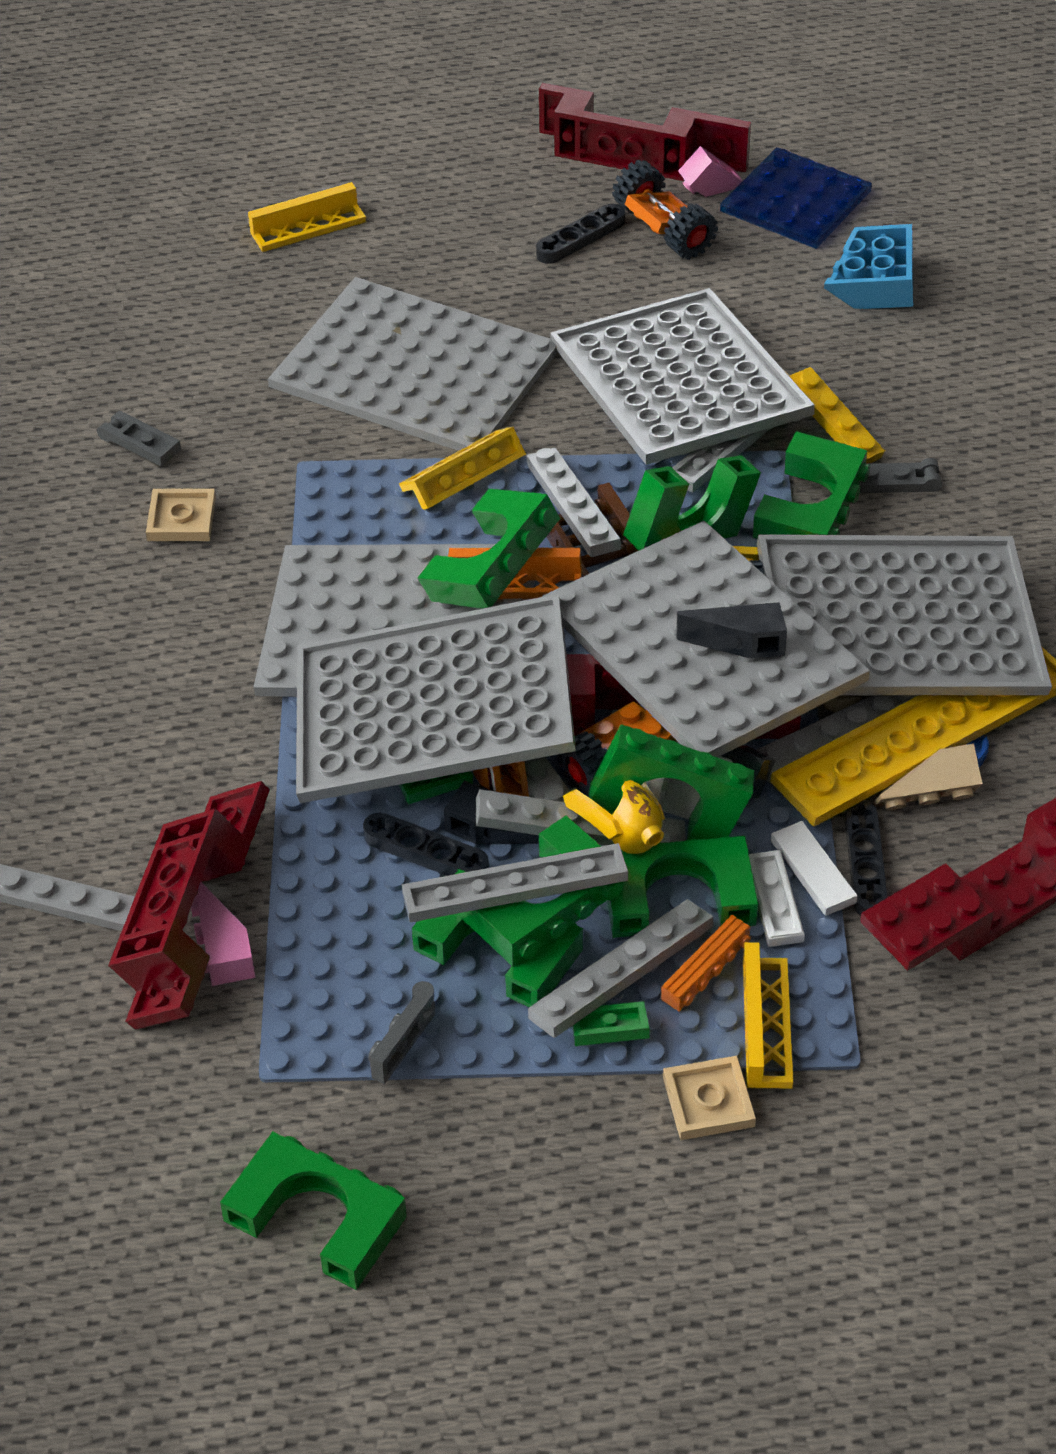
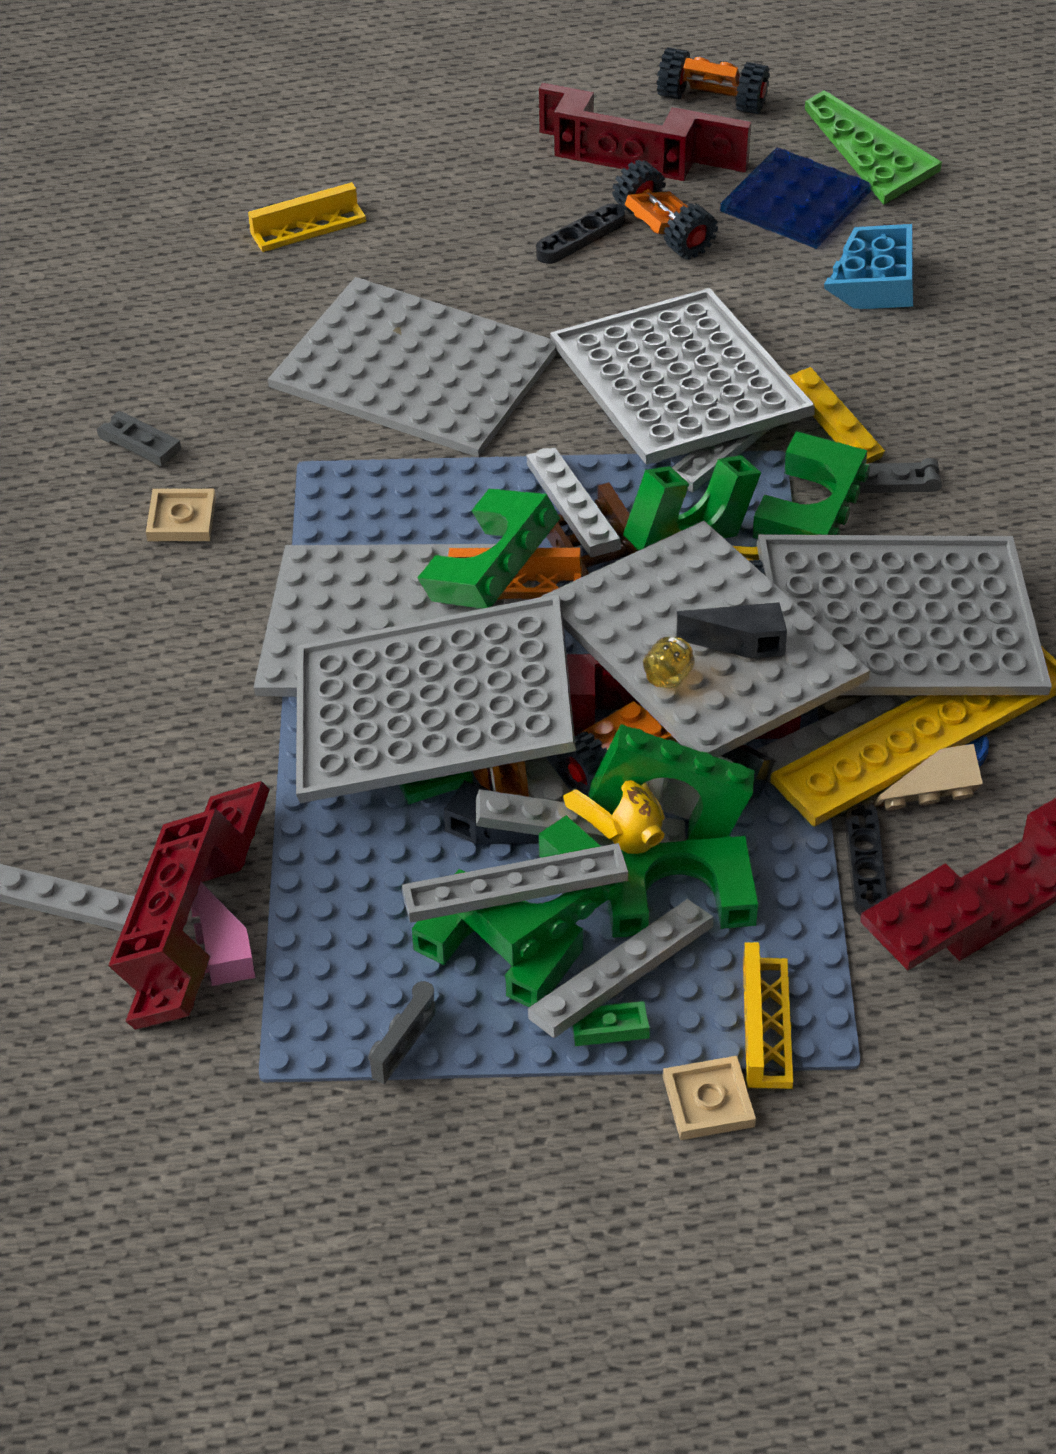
green arch [220,1131,407,1291] -> none
black beam [363,812,489,876] -> none
yellow fence [399,427,526,510] -> none
orange piece [661,915,751,1012] -> none
bright pink slope [678,146,745,197] -> none
white tile [749,850,805,947] -> none
white tile [771,821,857,916] -> none
none -> clear yellow head [643,637,695,689]
none -> plate [657,47,770,114]
none -> bright green wing [805,90,942,205]

